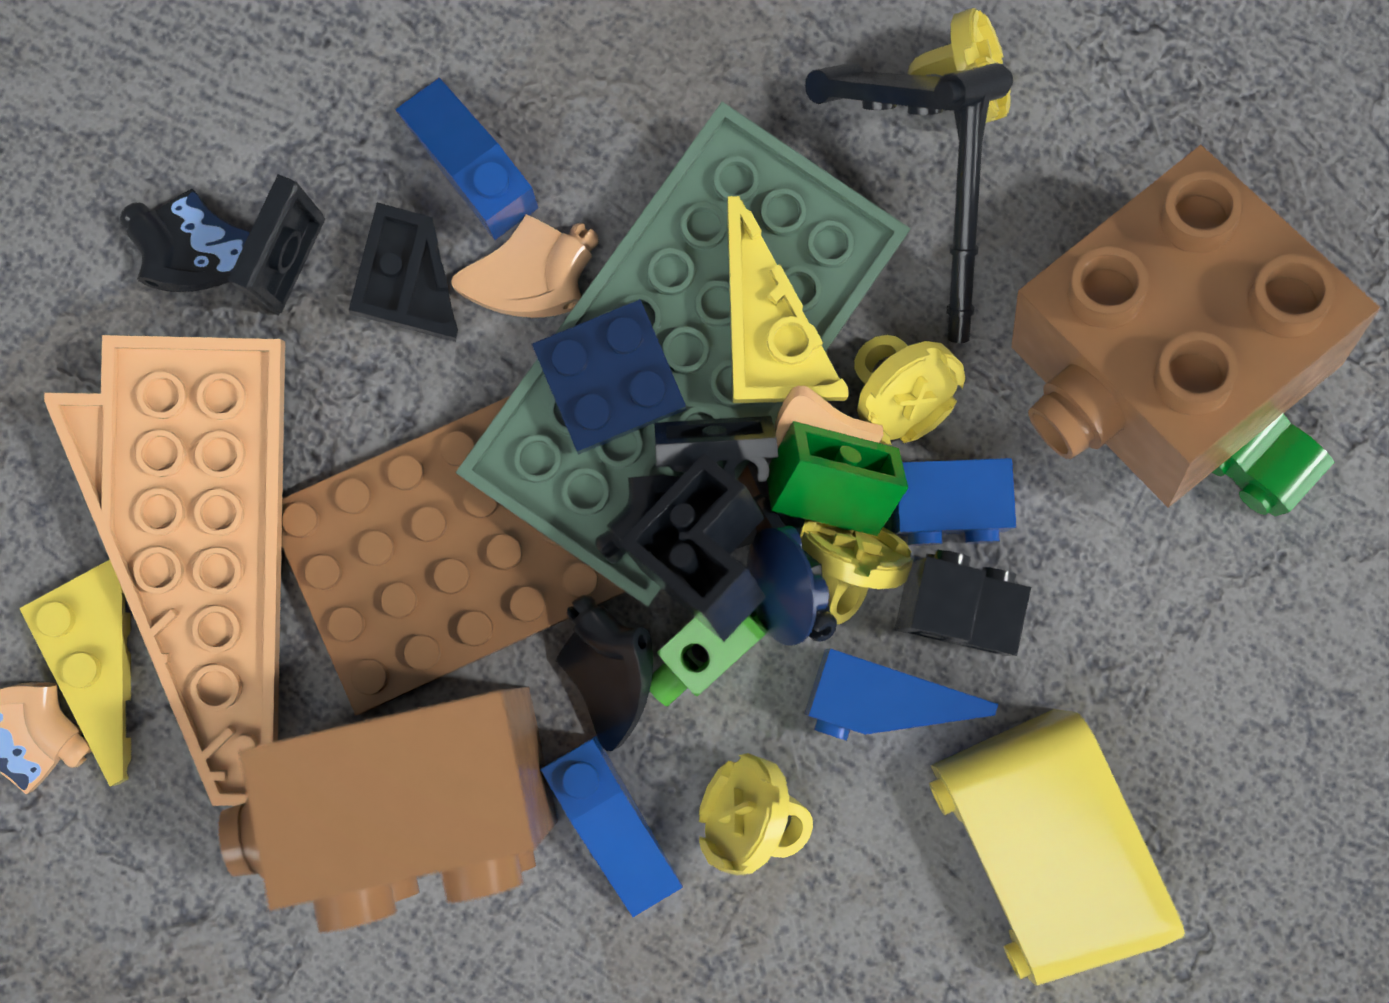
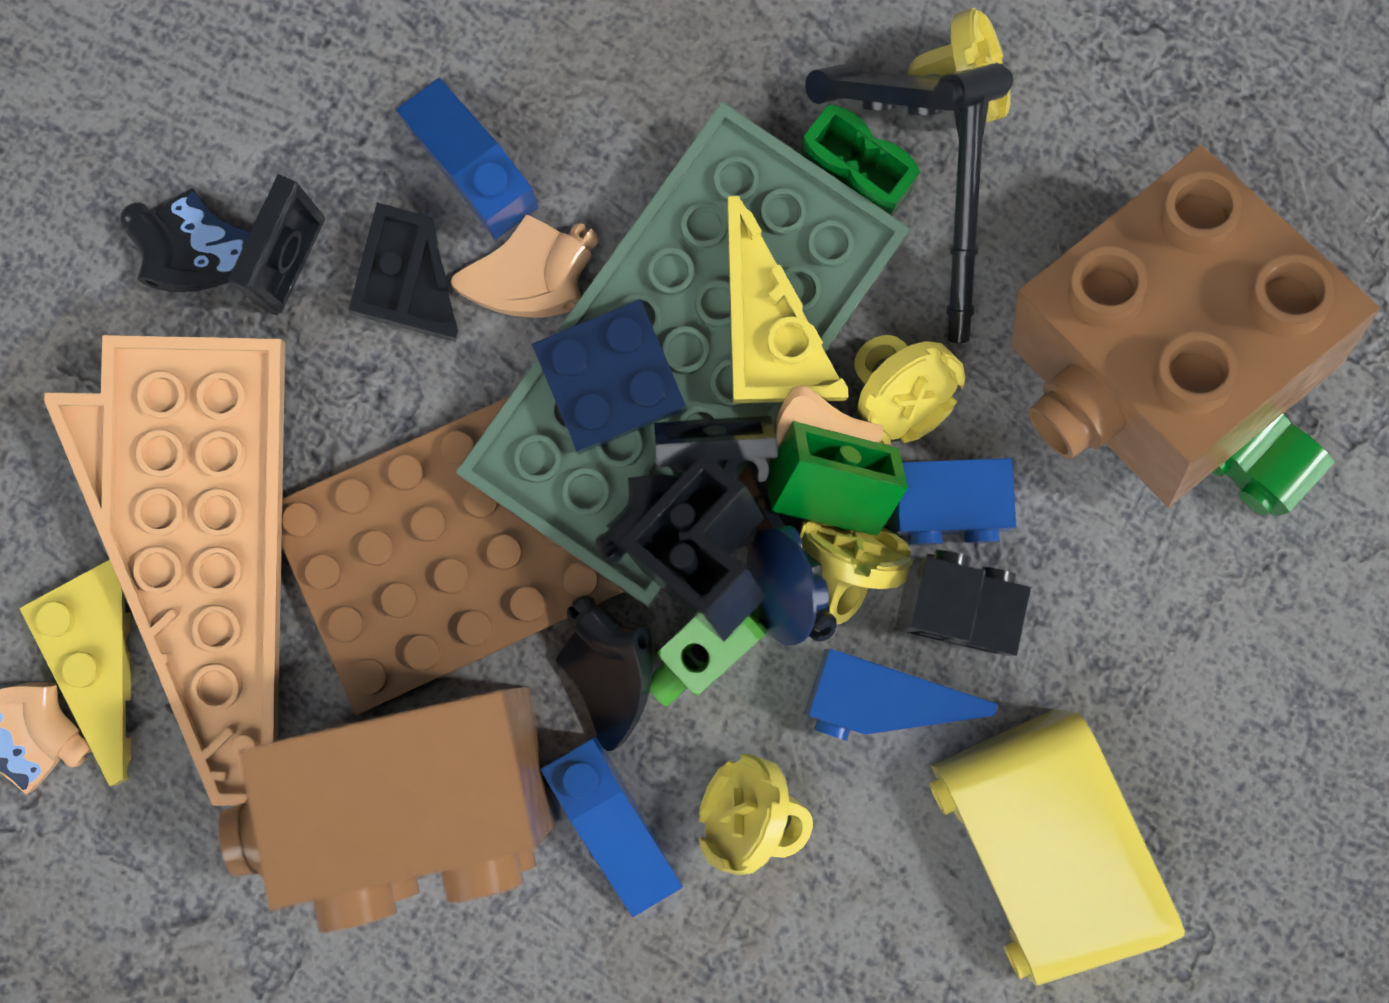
none -> green brick [800,105,920,216]

